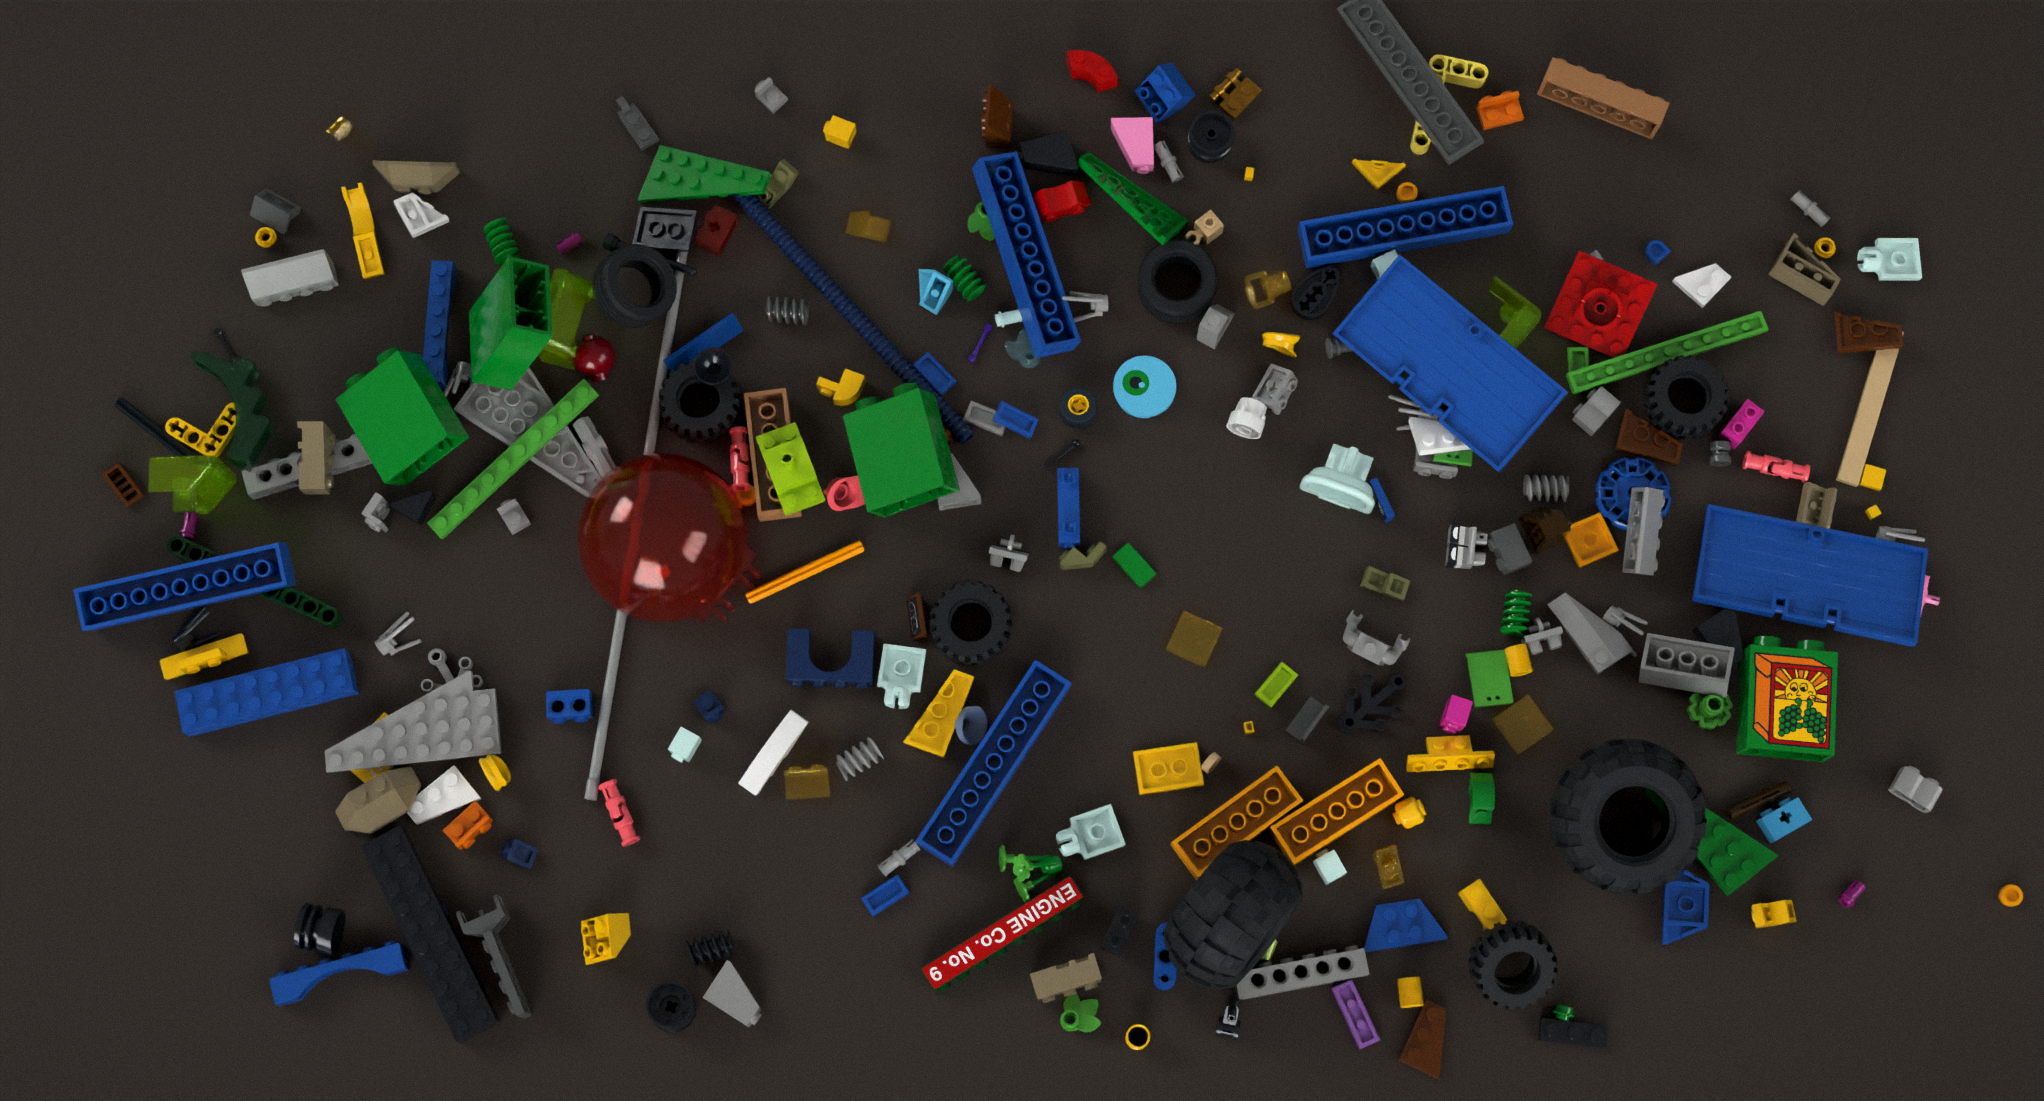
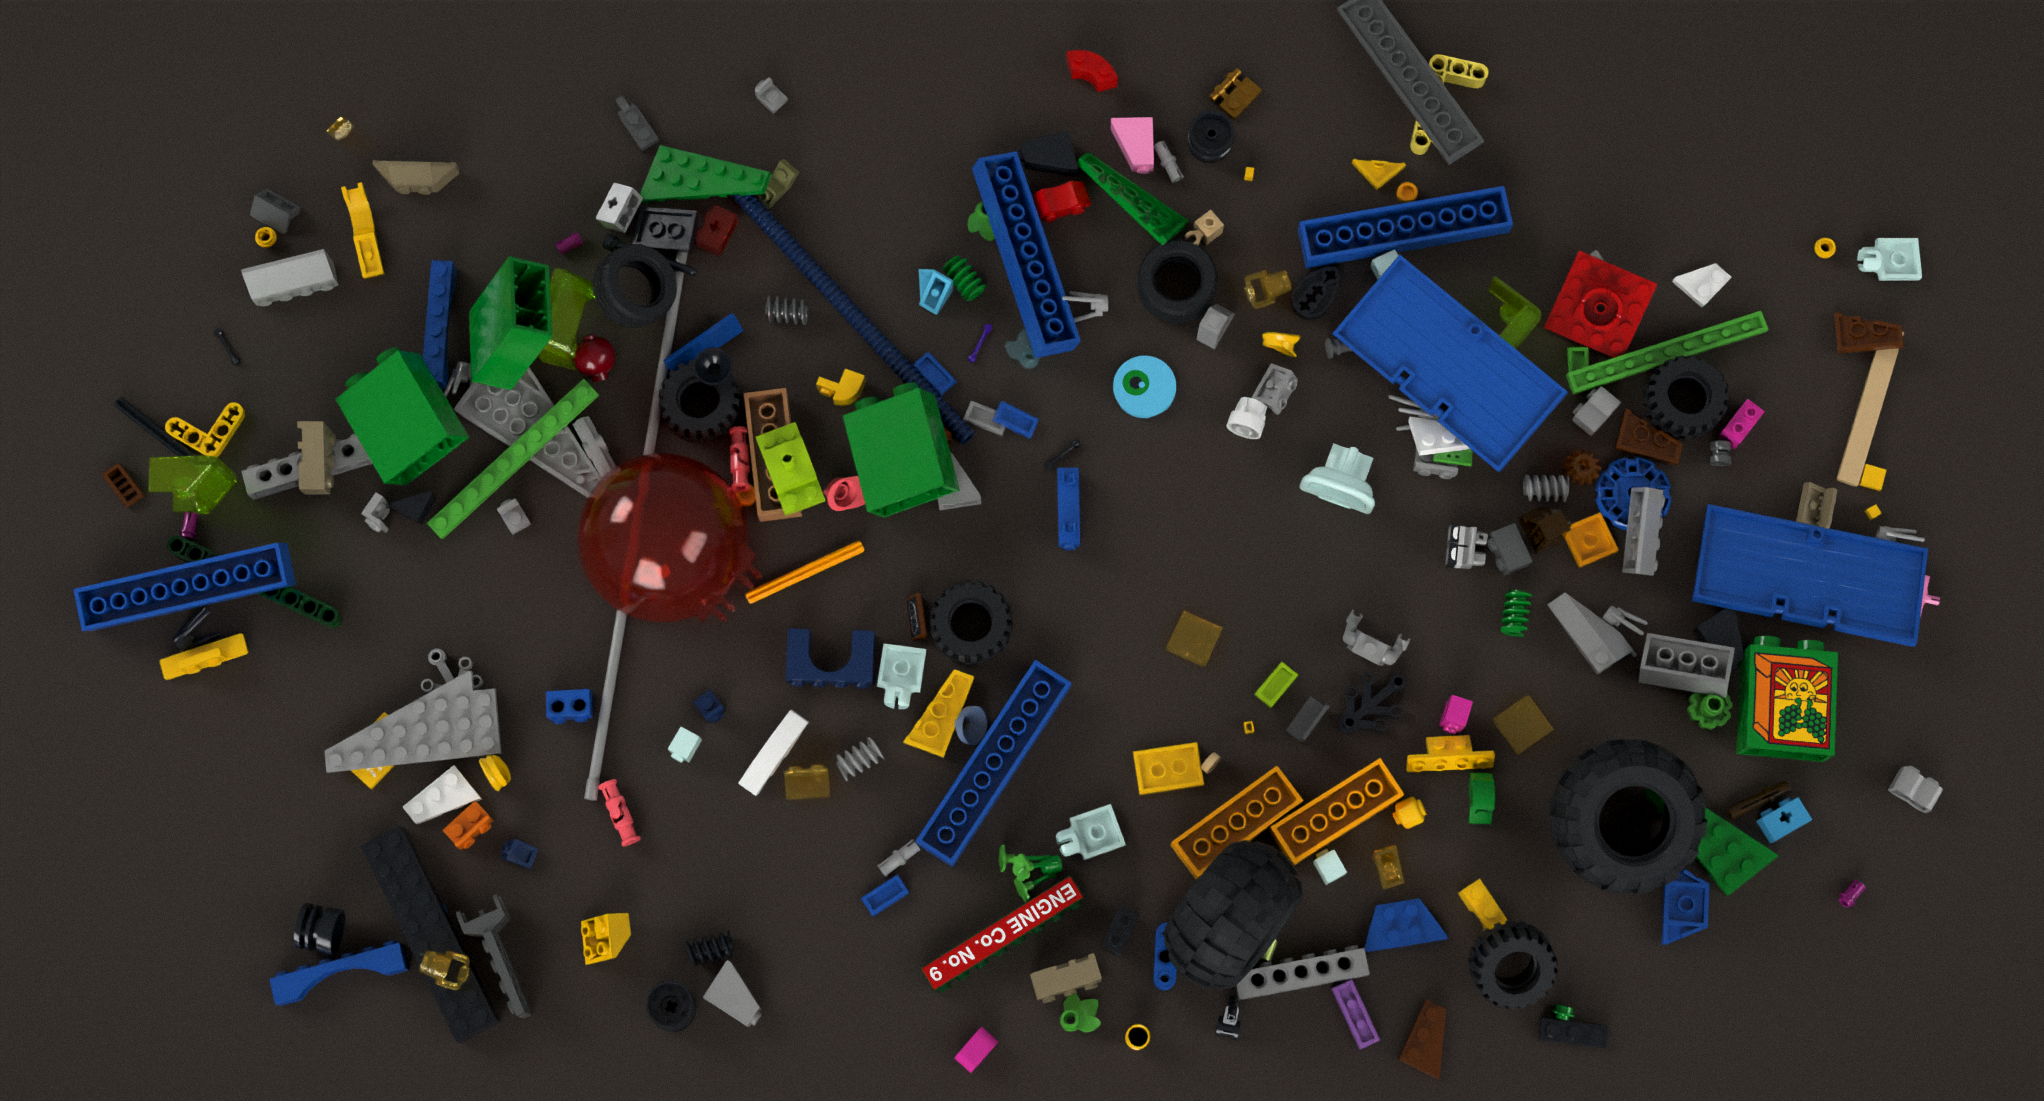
blue brick [174,648,359,737] -> none
clear green arch [190,350,274,472] -> none
dark tan wedge [335,767,422,834] -> none
light grey plant [374,611,422,656] -> none
white wing [393,192,449,238] -> none
green piece [483,218,521,266] -> none
yellow brick [823,115,857,149] -> none
clear yellow slope [845,211,891,242] -> none
reddish brown slope [981,85,1013,148] -> none
light grey hips [989,535,1029,572] -> none
light aqua pin [995,309,1022,328] -> none
black wheel [1059,387,1097,428] -> none
olive slope [1059,541,1107,570] -> none
green tile [1112,543,1157,589] -> none
blue slope [1134,63,1196,123] -> none
olive slope [1360,566,1410,601] -> none
blue tile [1368,478,1395,523] -> none
yellow piece [1397,976,1424,1008] -> none
bright green container [1465,650,1514,708] -> none
orange bracket [1476,90,1524,131] -> none
yellow piece [1504,644,1533,677] -> none
light grey hips [1521,618,1563,656] -> none
medium nougat brick [1537,57,1670,139] -> none
blue tile [1645,240,1671,266] -> none
coral piece [1742,450,1811,483] -> none
yellow brick [1751,900,1797,928] -> none
dark tan wedge [1768,233,1841,306] -> none
light grey pin [1790,190,1831,227] -> none
light orange tile [1999,884,2023,907] -> none
none -> clear yellow piece [419,950,470,991]
none -> light grey brick [596,183,643,233]
none -> dark pink beam [954,1027,999,1073]
none -> clear orange gear [1564,449,1601,486]

